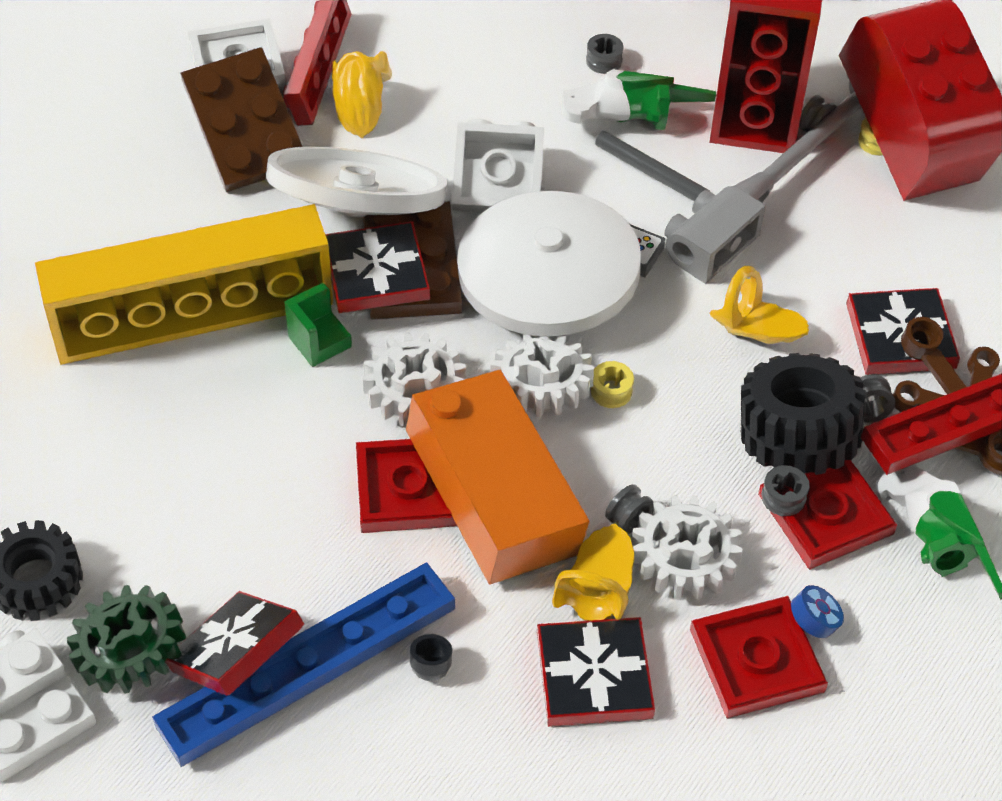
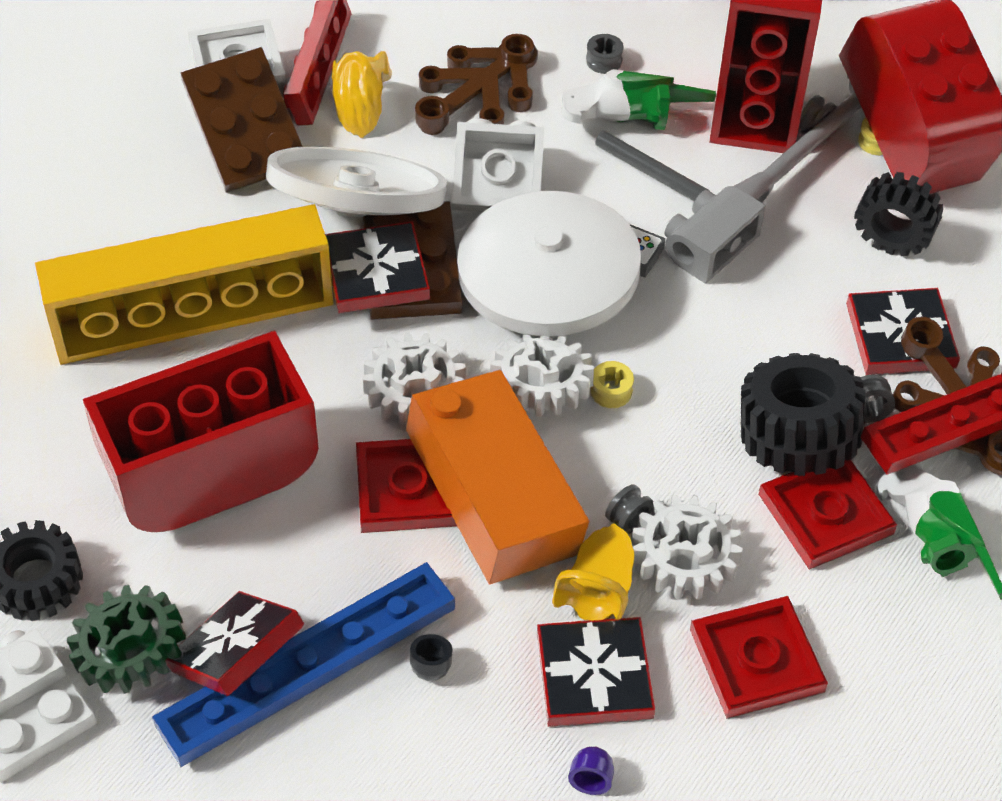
green panel [284,283,352,367] -> none
yellow piece [710,266,809,344] -> none
dark grey bush [761,465,809,516] -> none
blue tile [791,585,844,638] -> none
none -> red brick [82,330,319,532]
none -> reddish brown plant [415,34,538,135]
none -> dark purple hinge [568,746,614,795]
none -> black tyre [854,172,944,256]

